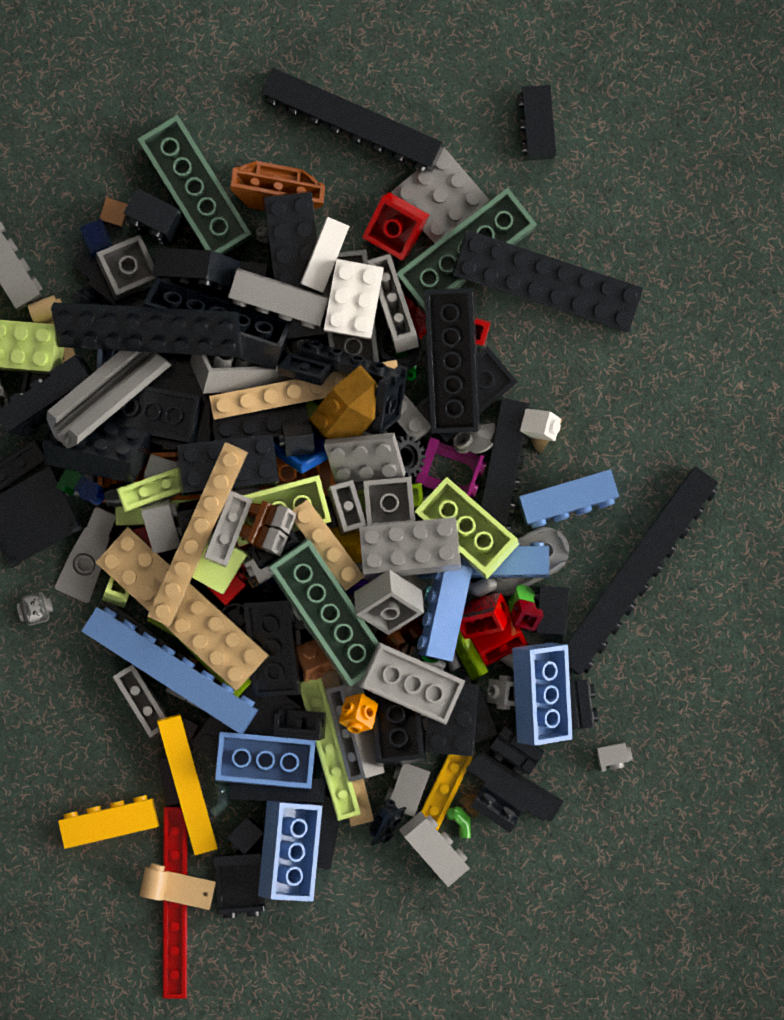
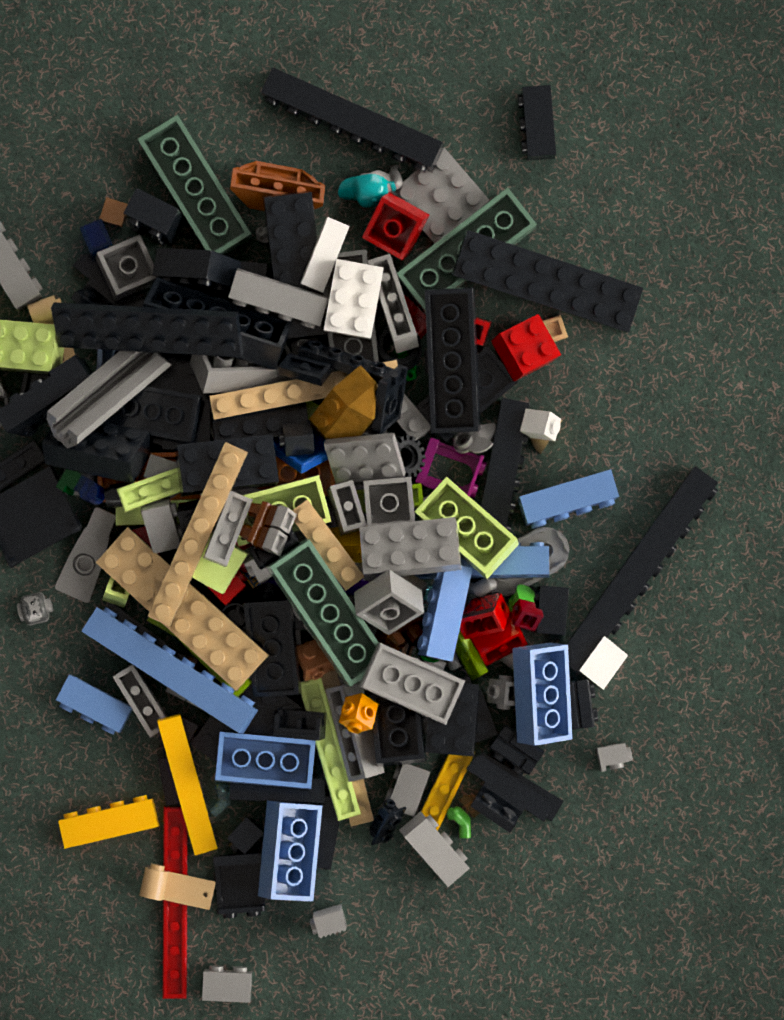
none -> medium blue brick [56,675,133,735]
none -> light grey brick [202,965,252,1003]
none -> light grey brick [310,904,347,939]
none -> teal hair [338,165,402,208]
none -> red brick [491,314,561,382]
none -> tan tile [543,315,568,342]
none -> white sticker [579,636,628,690]

